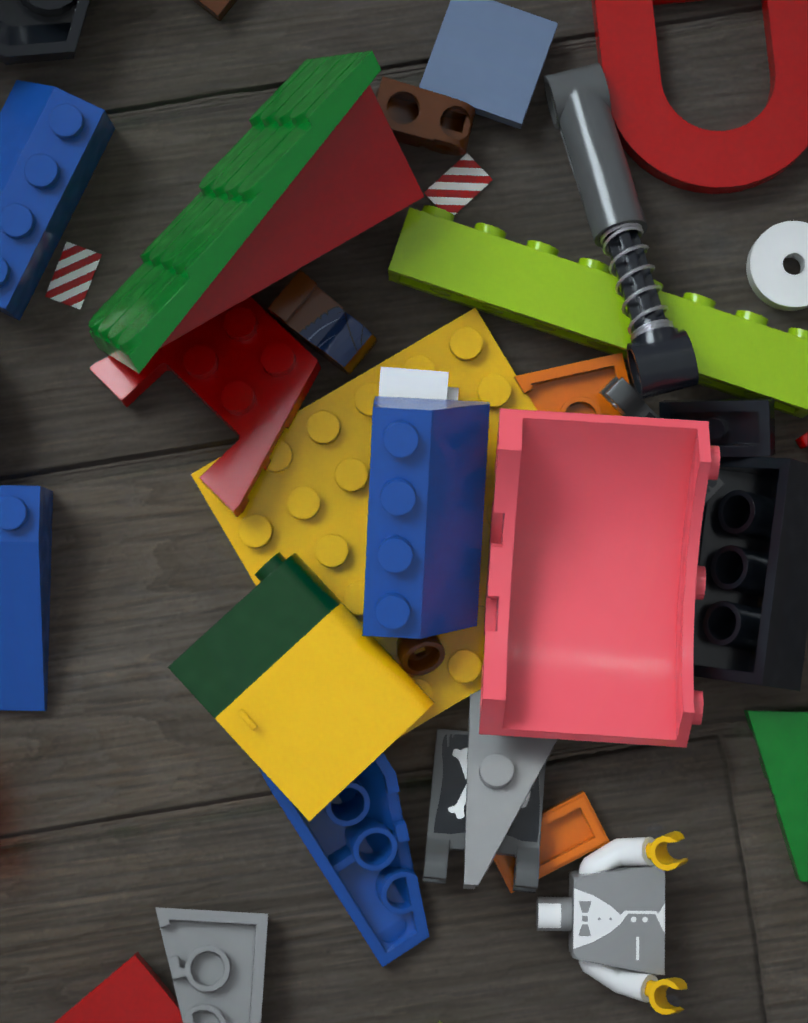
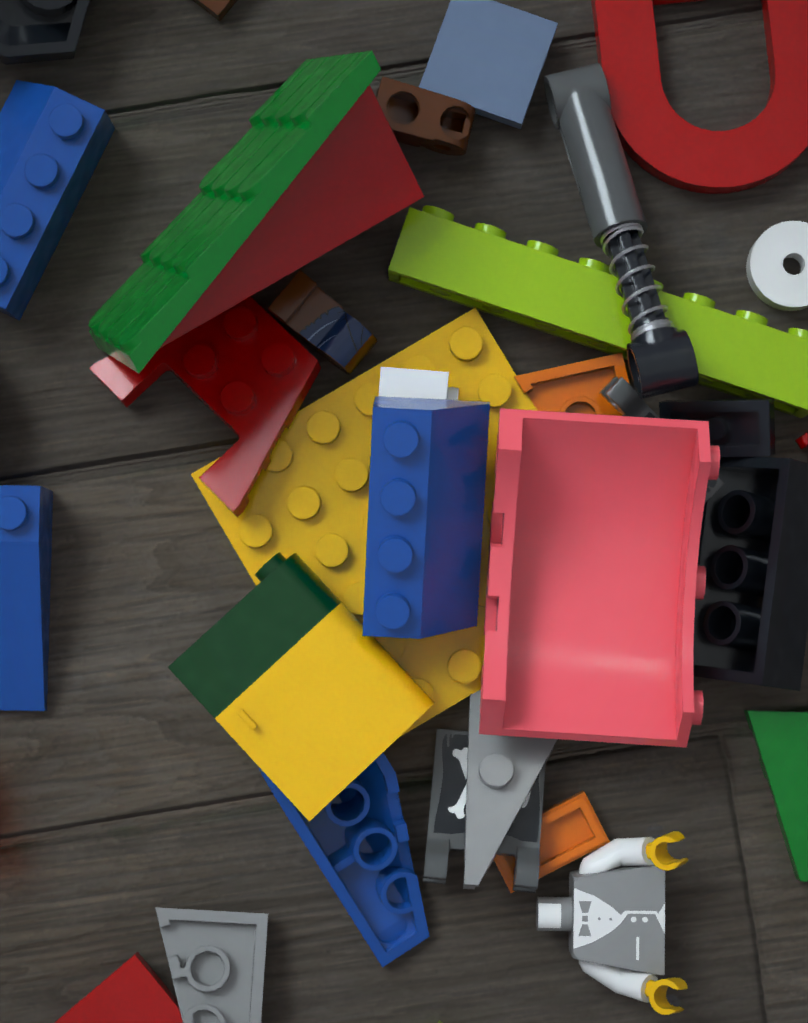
sticker [45,241,102,310] -> none
reddish brown hinge [396,635,445,676] -> none
sticker [424,153,493,216] -> none

